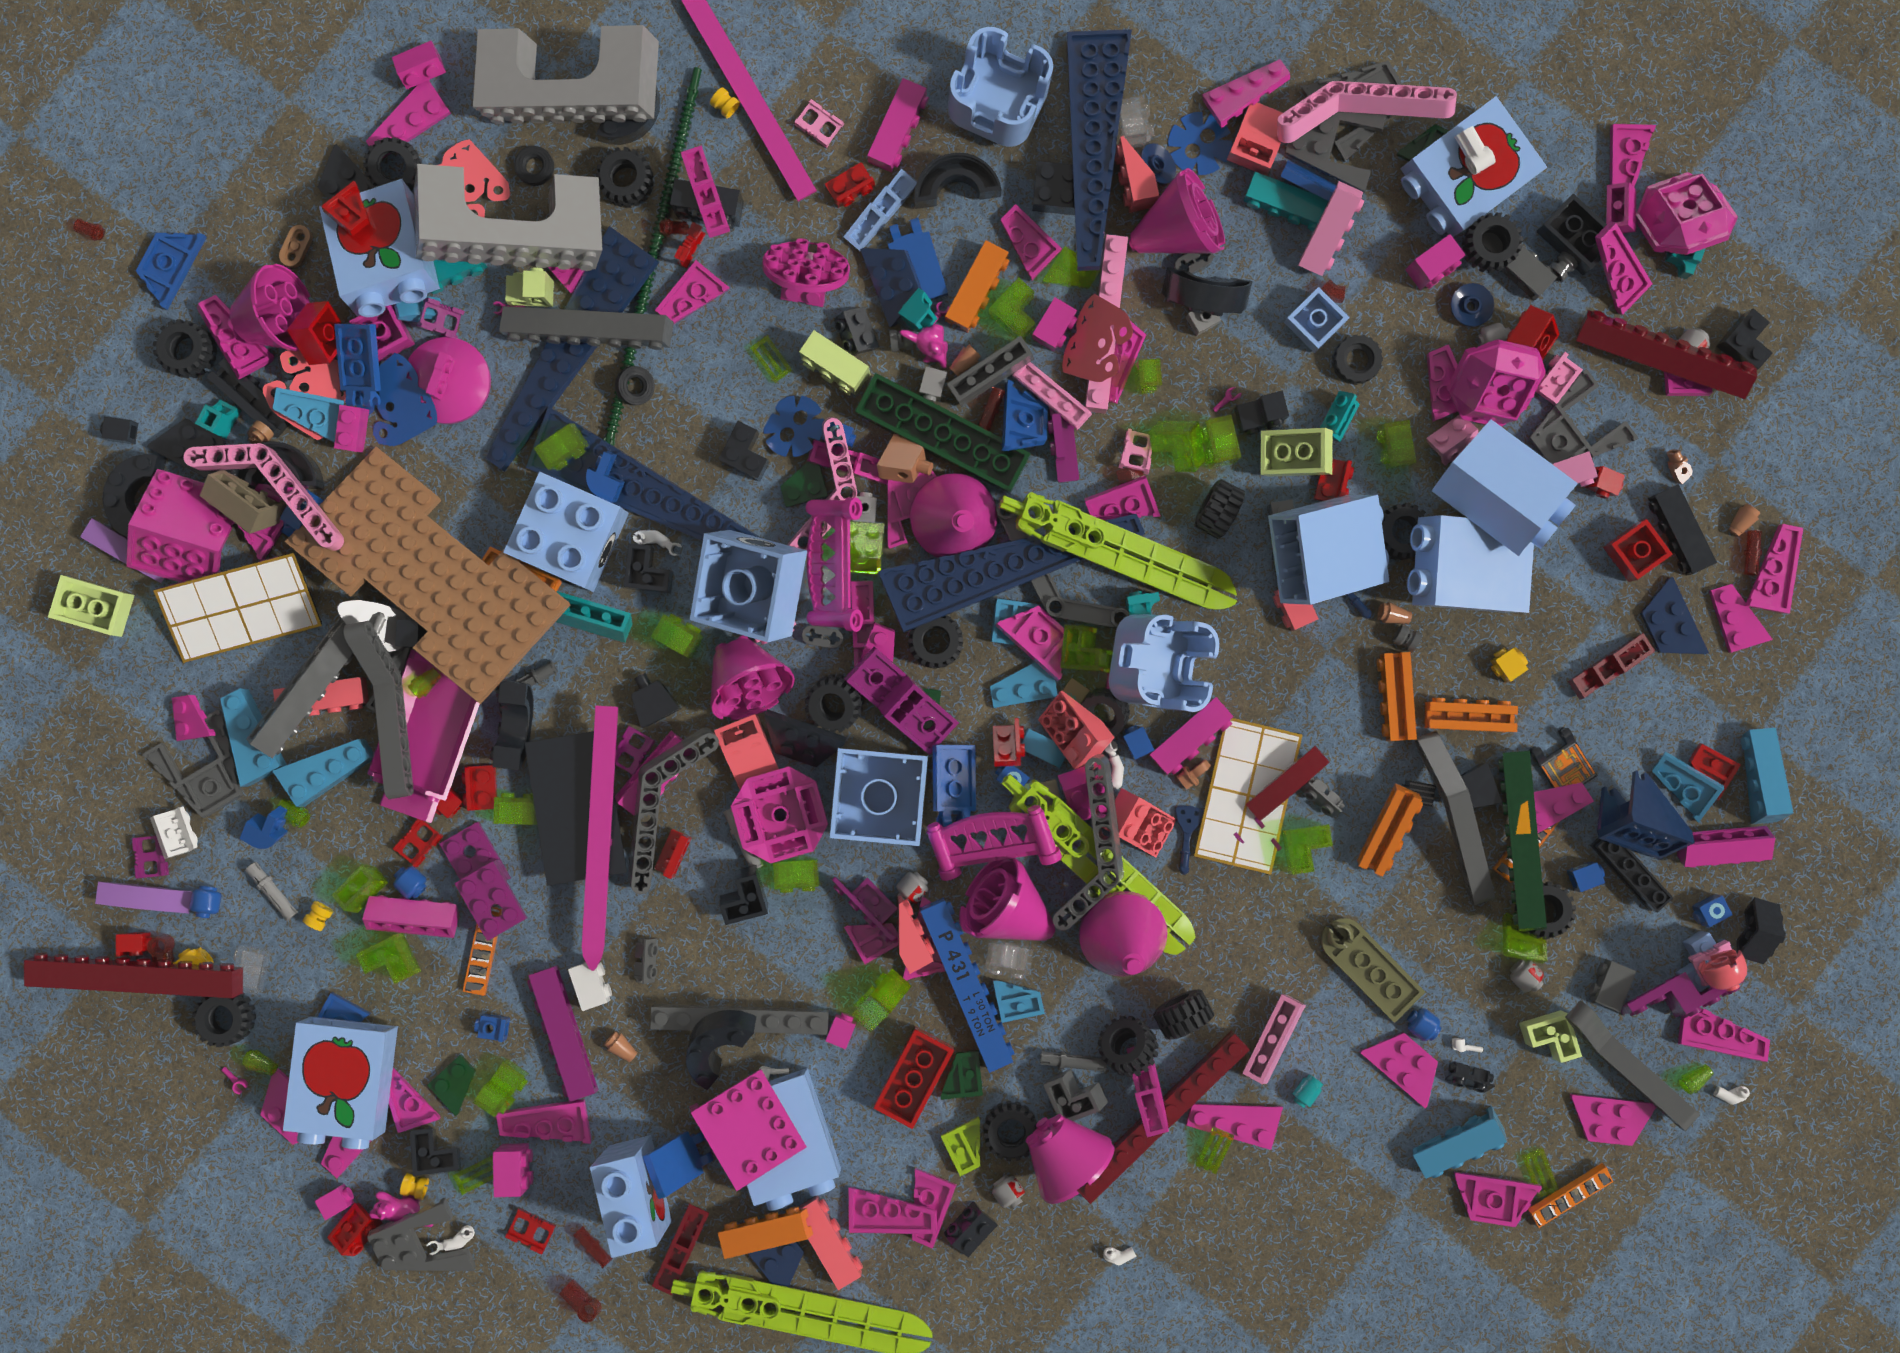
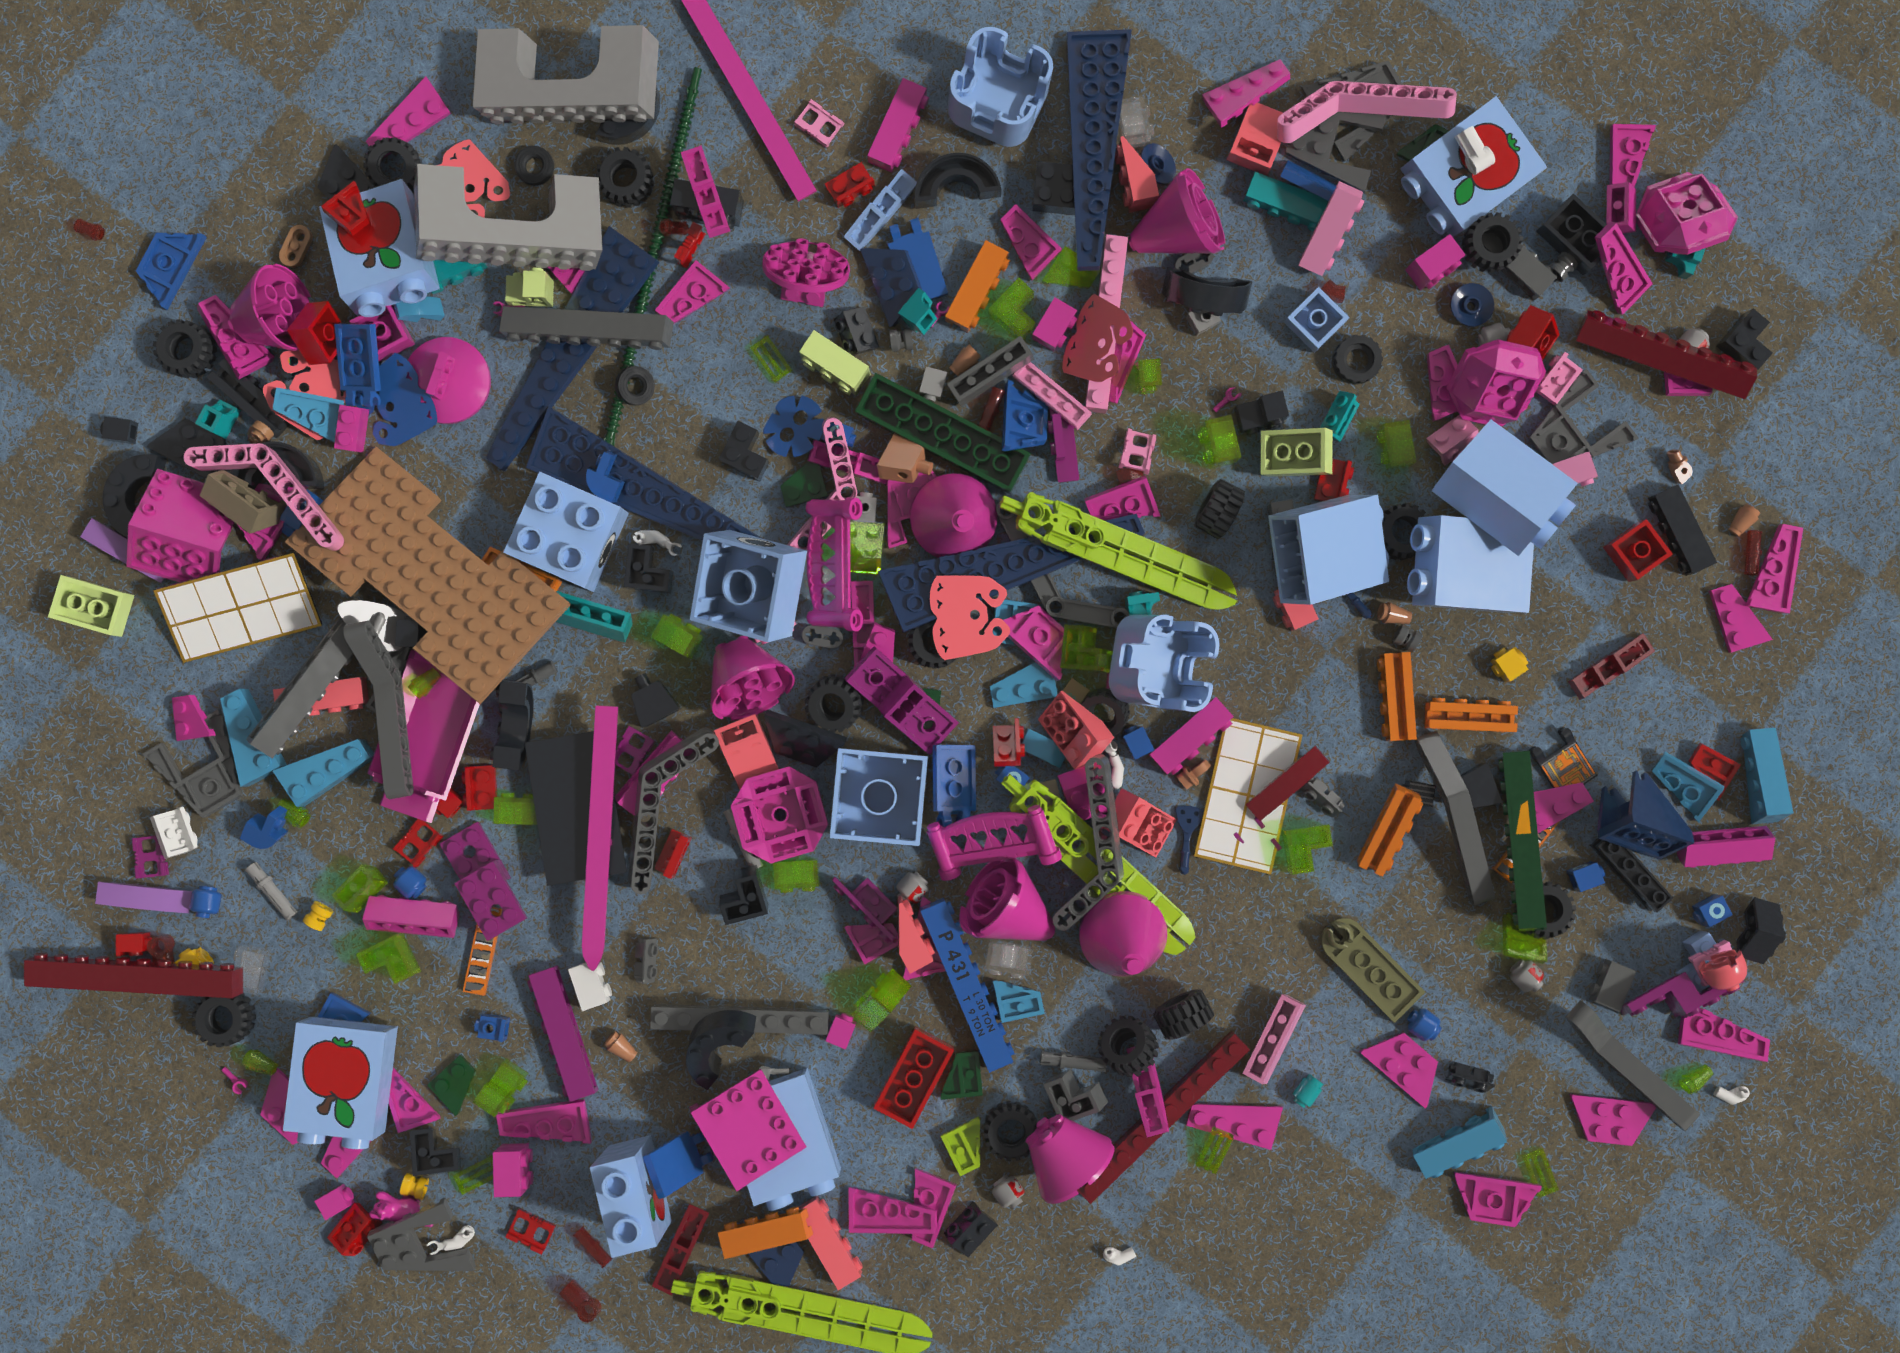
dark pink brick [392,40,446,90] -> none
magenta piece [416,297,465,338] -> none
clear neon green brick [534,423,589,471] -> none
yellow wheel [710,87,740,119] -> none
dark pink animal [900,324,948,368] -> none
clear neon green brick [1149,421,1205,472] -> none
blue piece [1168,112,1232,175] -> none
white hand [1452,1038,1483,1053] -> none
yellowish green brick [1519,1010,1582,1063] -> none
orange tile [1528,1163,1613,1228] -> none
brick [1584,466,1625,499] -> none
dark blue wing [1640,577,1709,654] -> none
none -> coral piece [930,576,1010,660]

